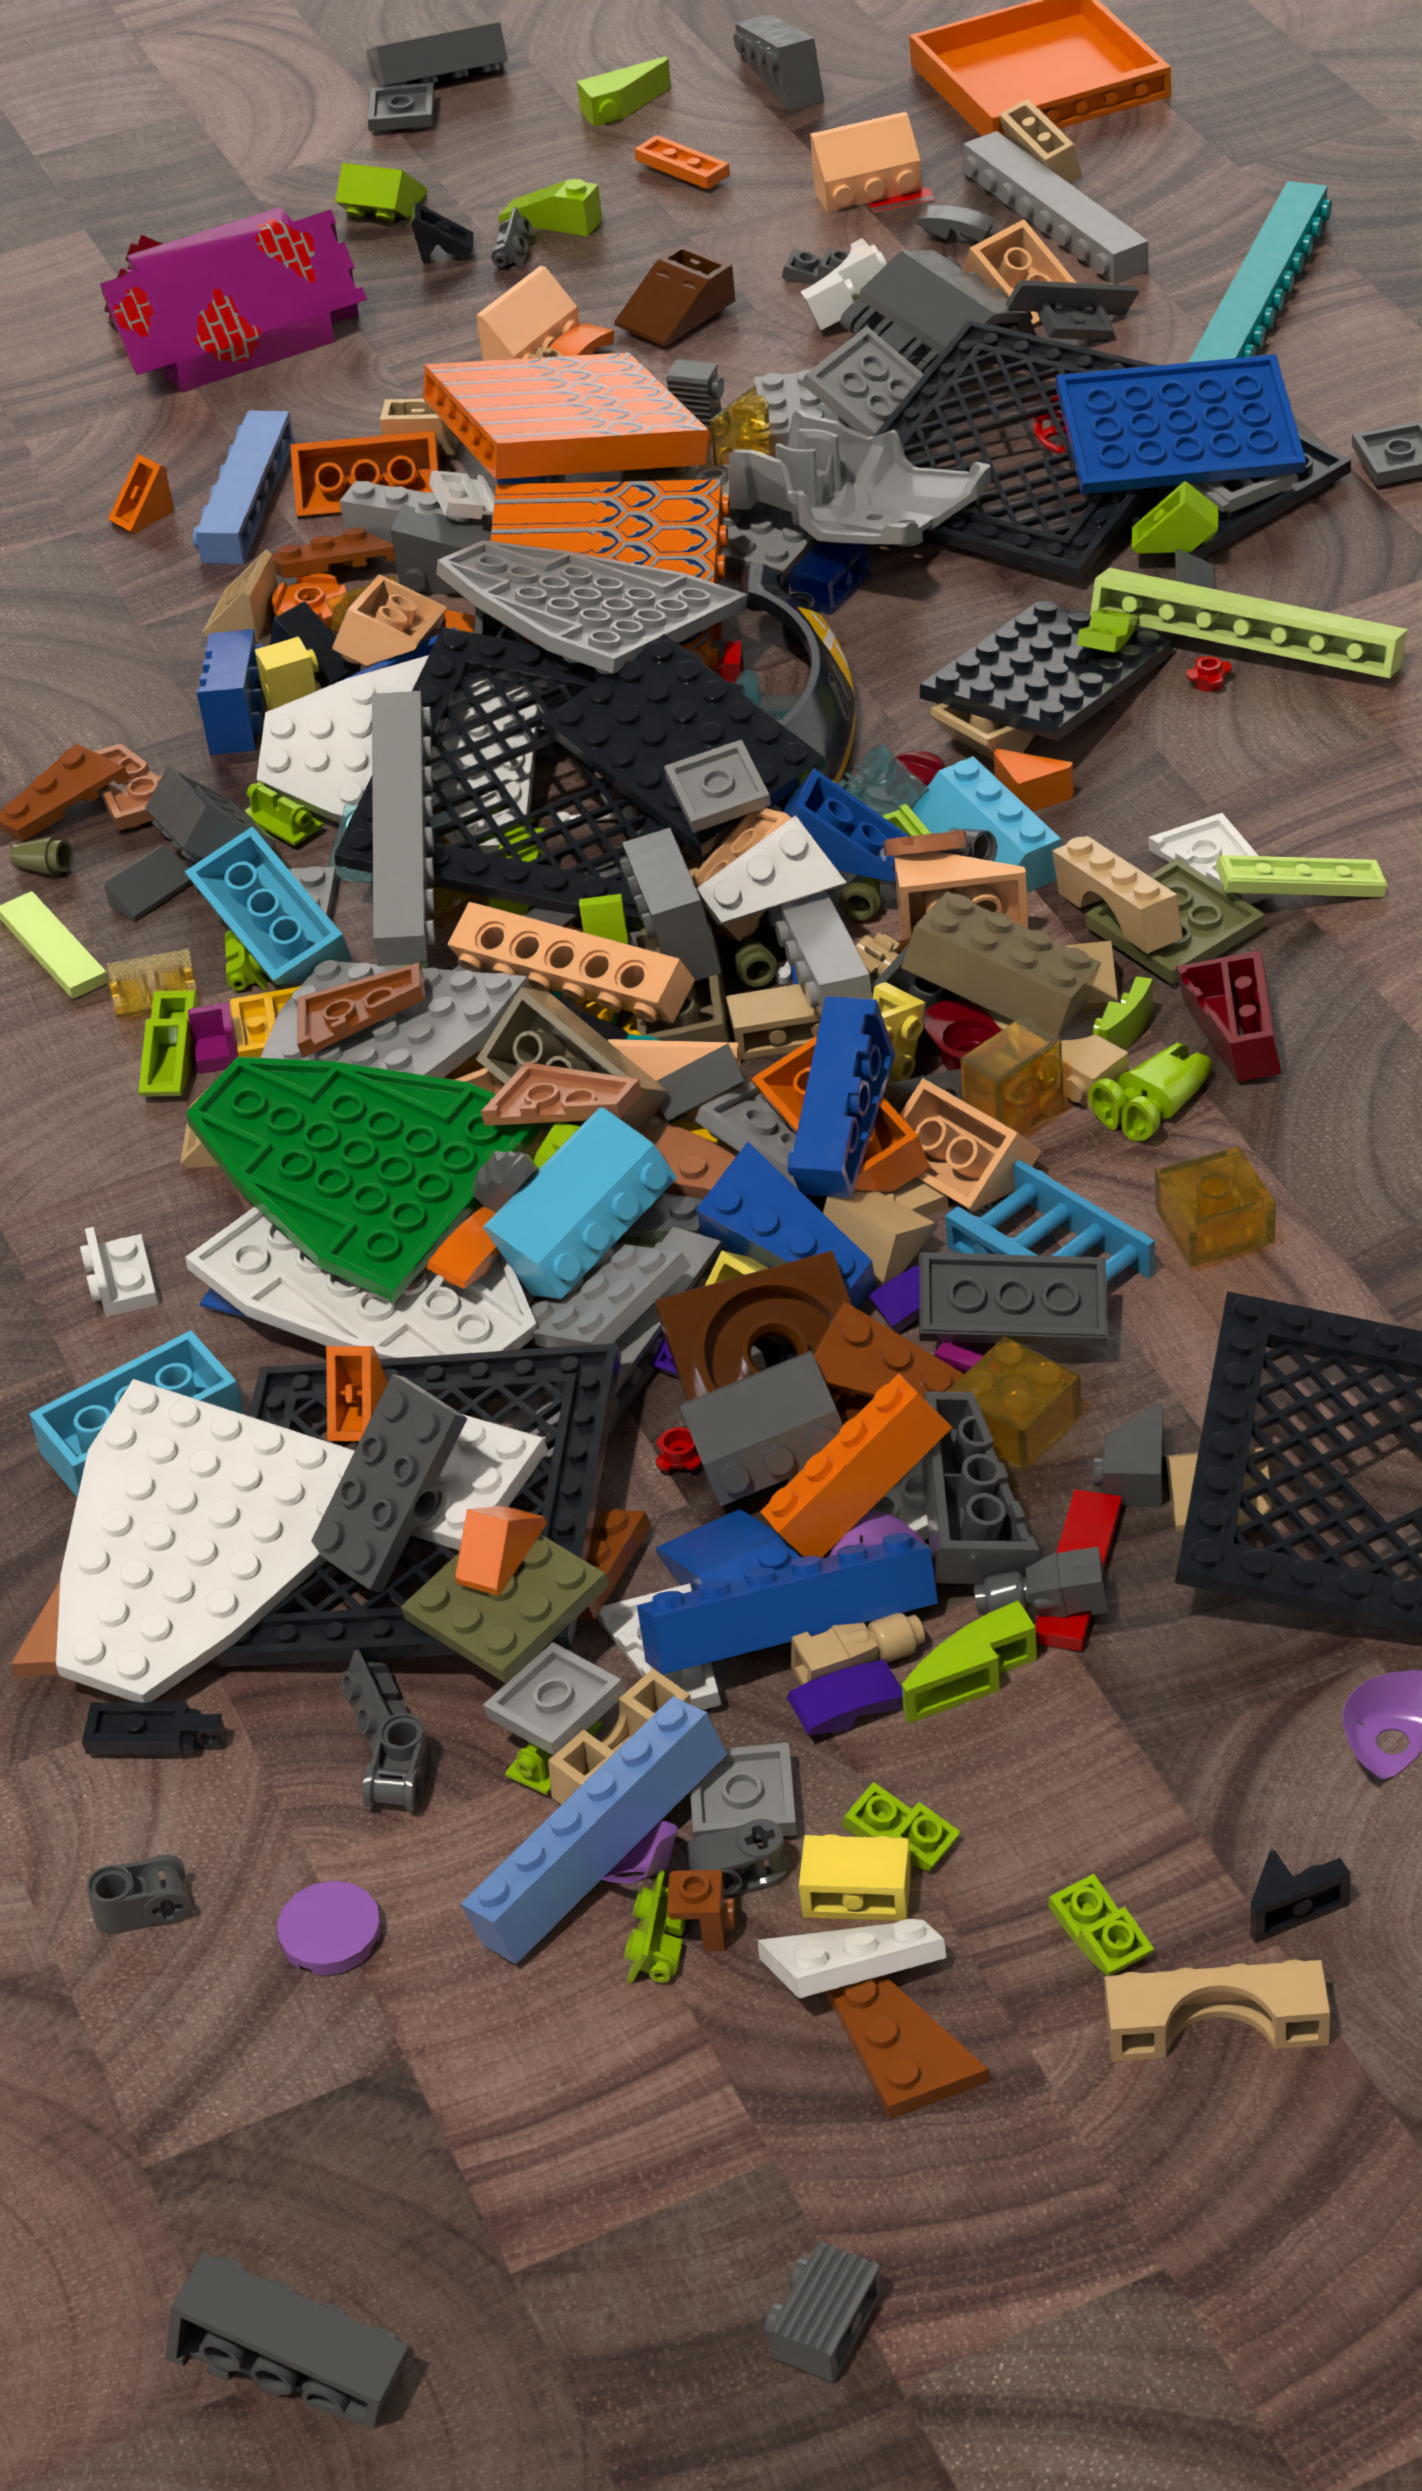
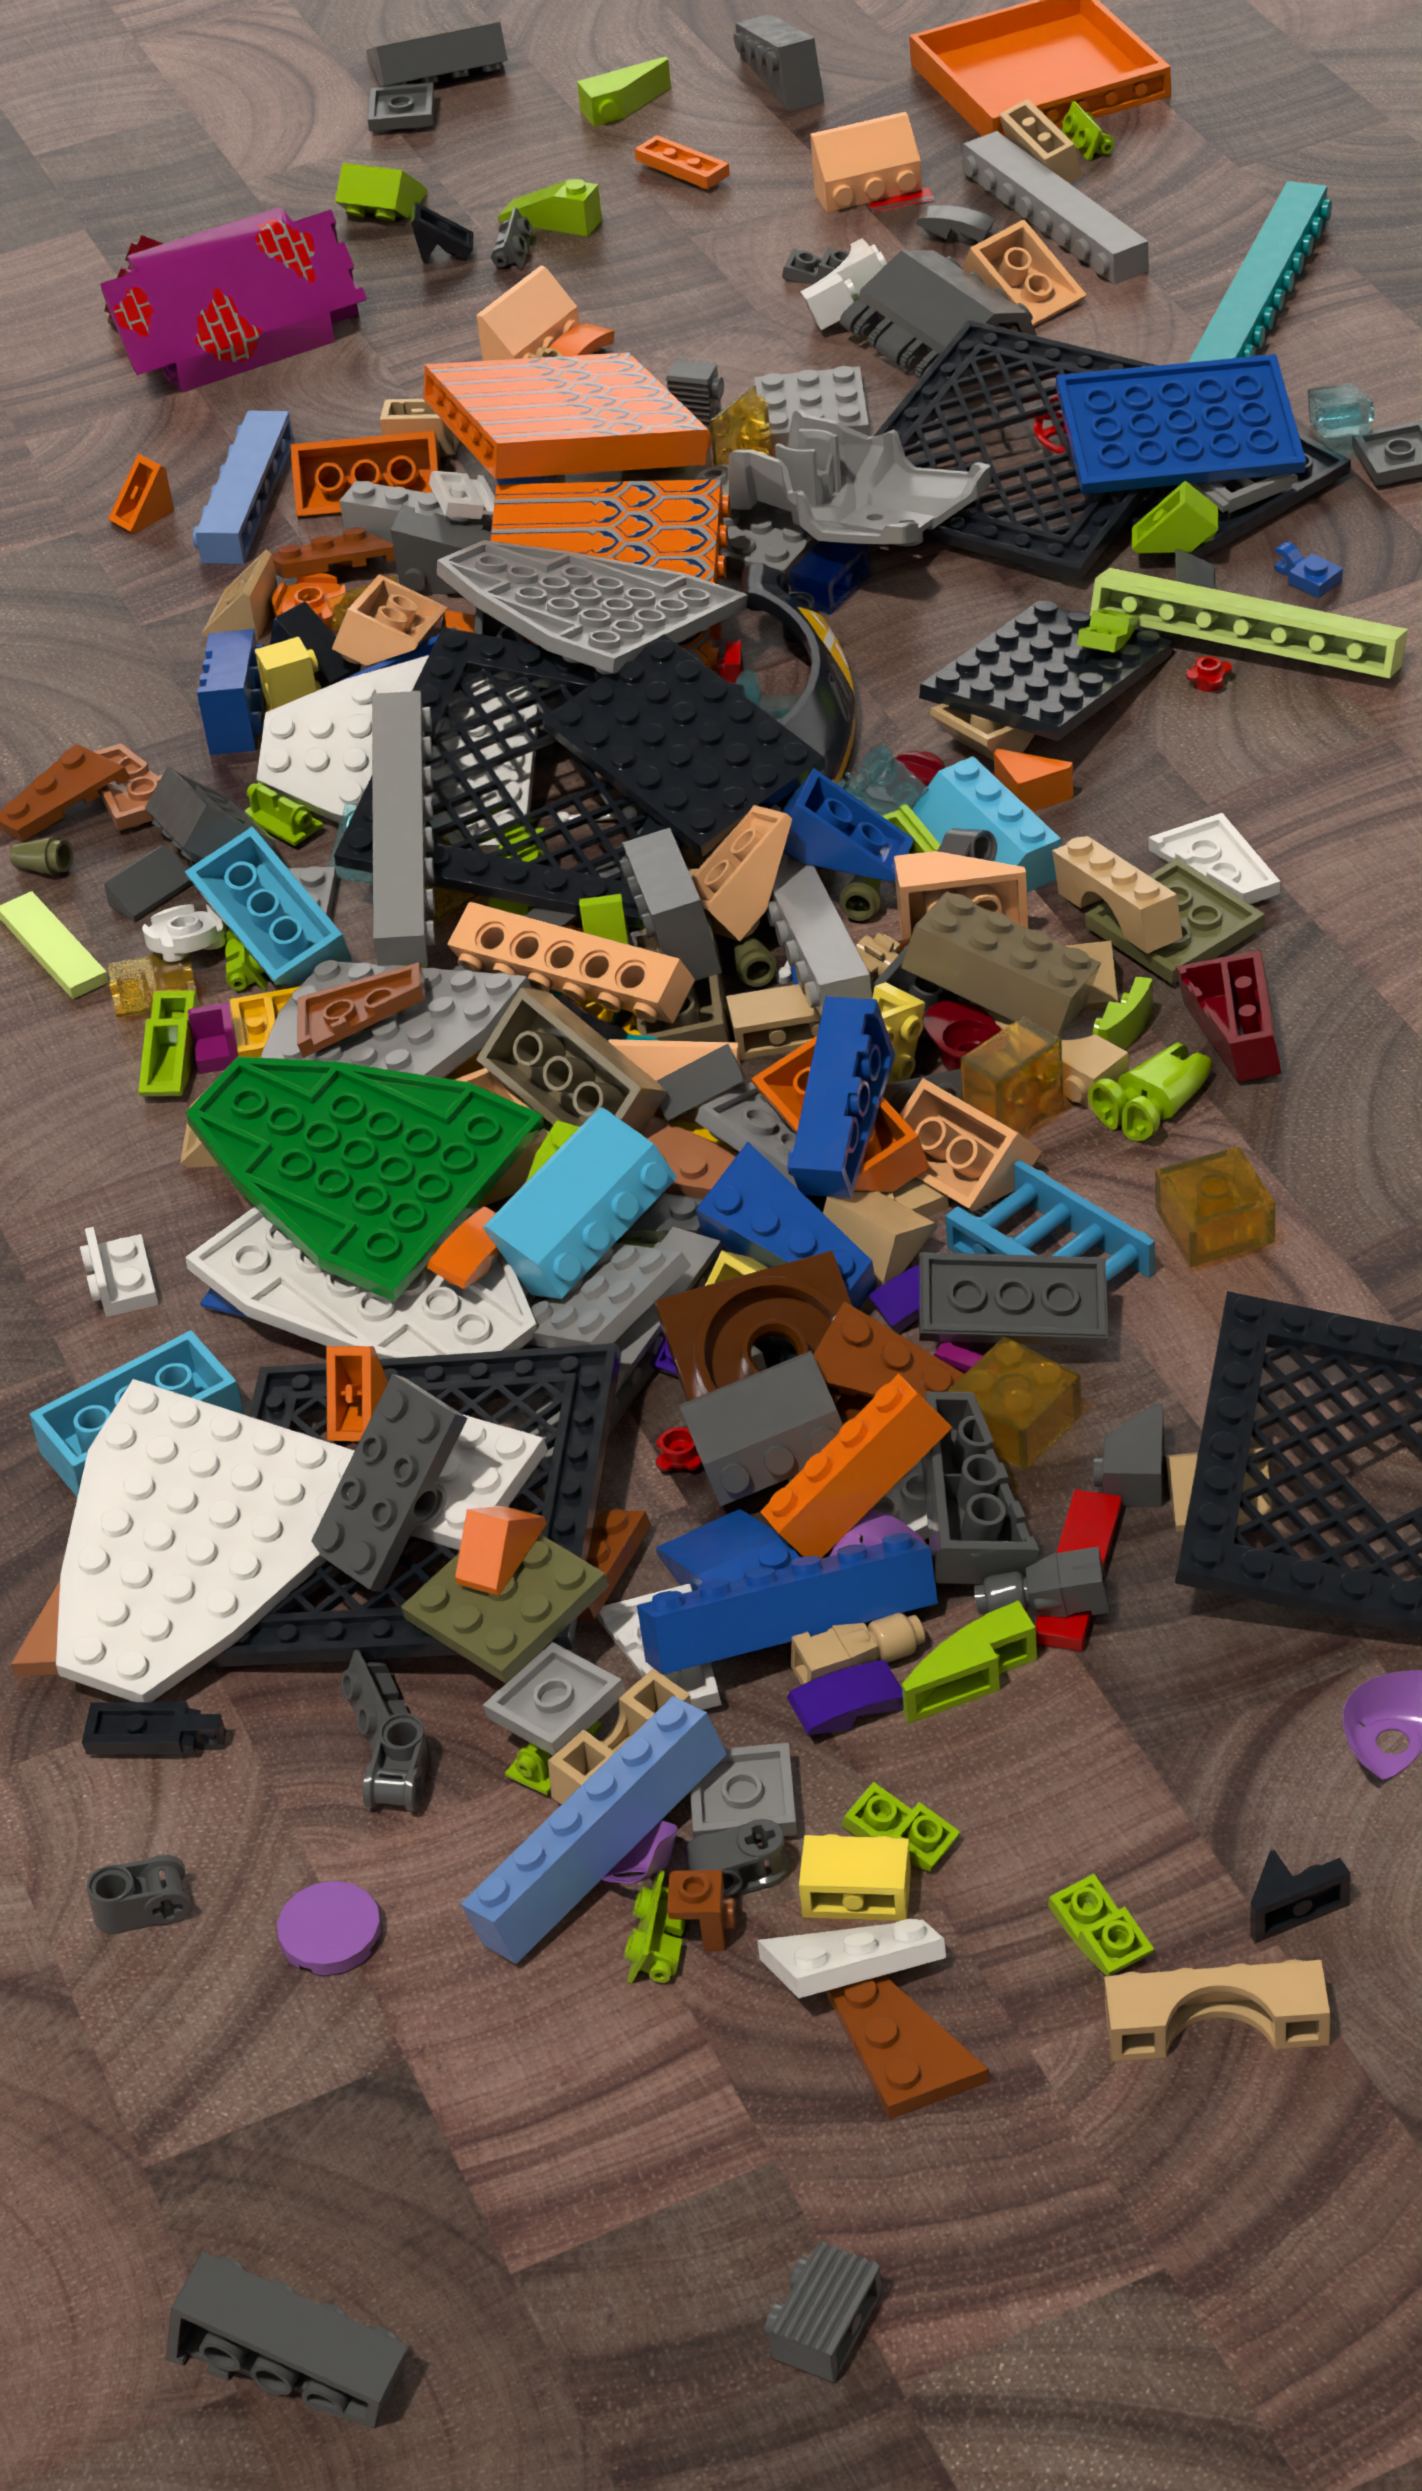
dark grey rock [473,1151,538,1213] -> none
nougat wing [481,1062,642,1126] -> none
reddish brown slope [614,244,736,347] -> none
light grey plate [664,739,771,833] -> none
white wing [696,815,846,926] -> none
light grey plate [801,326,923,436] -> none
nougat tile [883,830,968,856] -> none
dark grey bracket [1006,280,1139,341] -> none
yellowish green tile [1215,855,1388,897] -> none
none -> white plate [143,904,227,962]
none -> lime hinge [1061,101,1114,161]
none -> blue plate [1274,542,1343,598]
none -> clear light blue brick [1307,383,1375,439]

